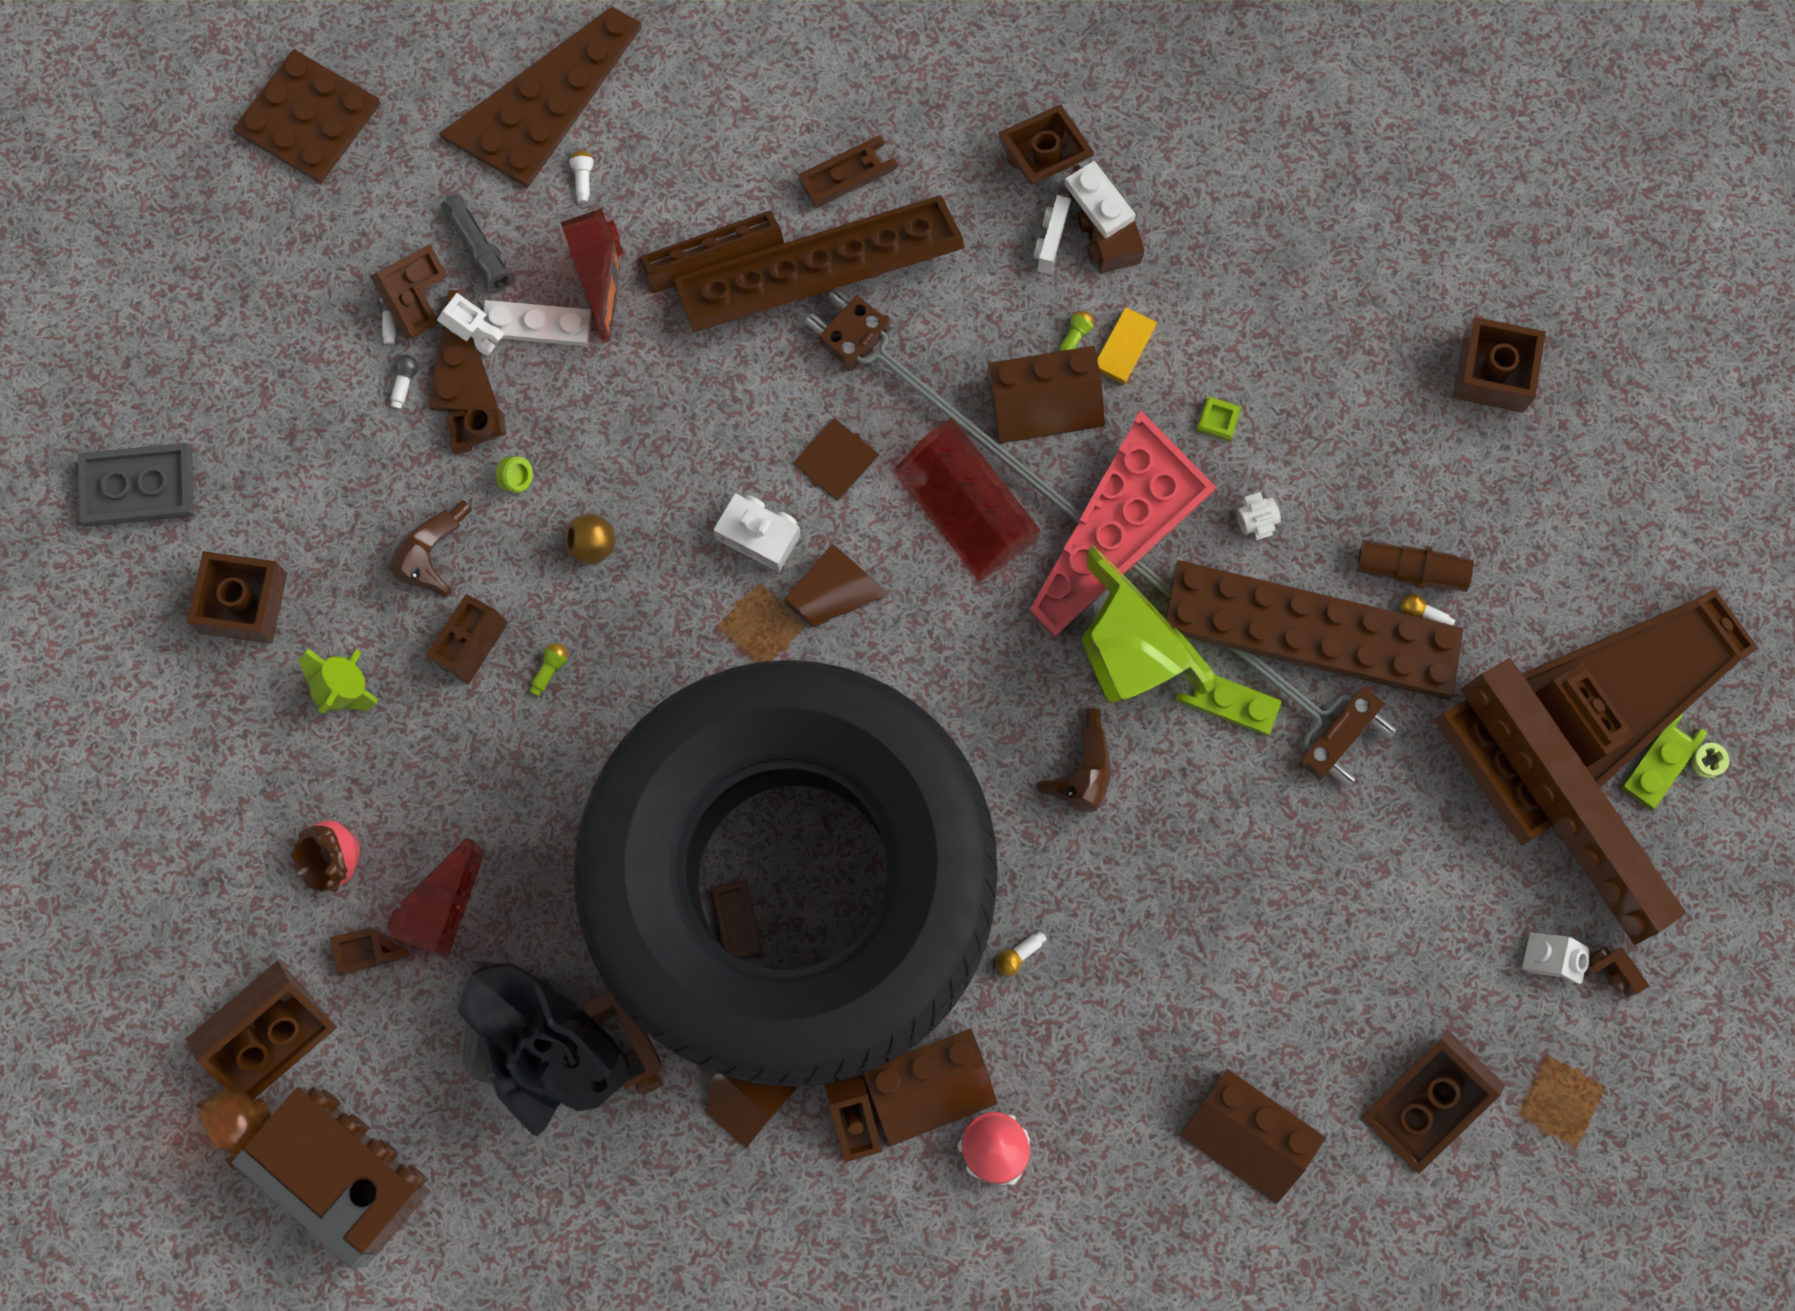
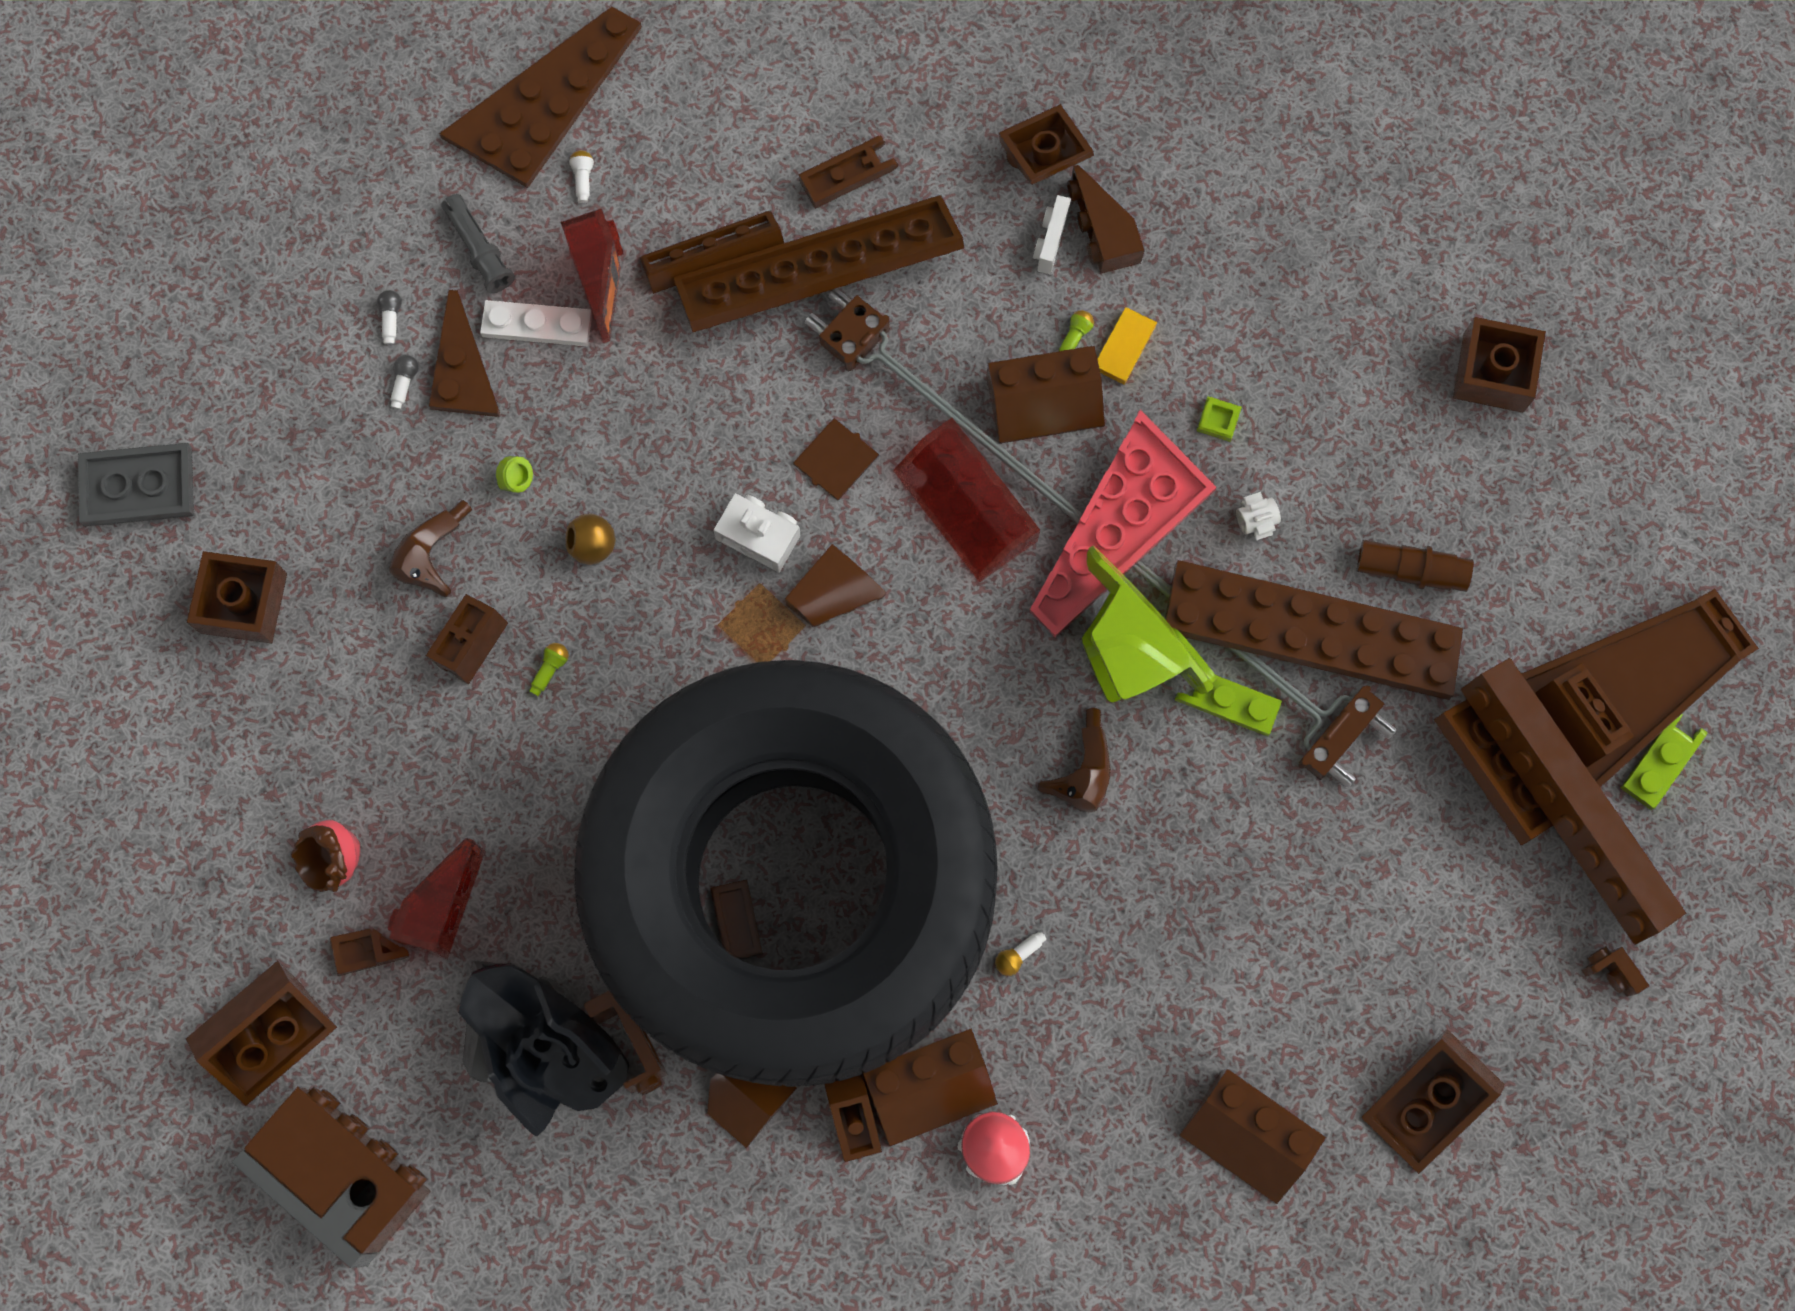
clear orange cylinder [196,1089,272,1171] -> none
reddish brown plate [233,49,381,184] -> none
lime piece [298,649,378,714] -> none
reddish brown plate [370,244,447,340] -> none
white plate [437,293,504,356] -> none
reddish brown plate [446,406,507,455] -> none
white plate [1064,160,1136,239] -> none
piece [1400,593,1455,625] -> none
clear orange piece [1519,1056,1606,1147] -> none
white bracket [1522,932,1589,984] -> none
yellowish green bush [1691,743,1730,778] -> none

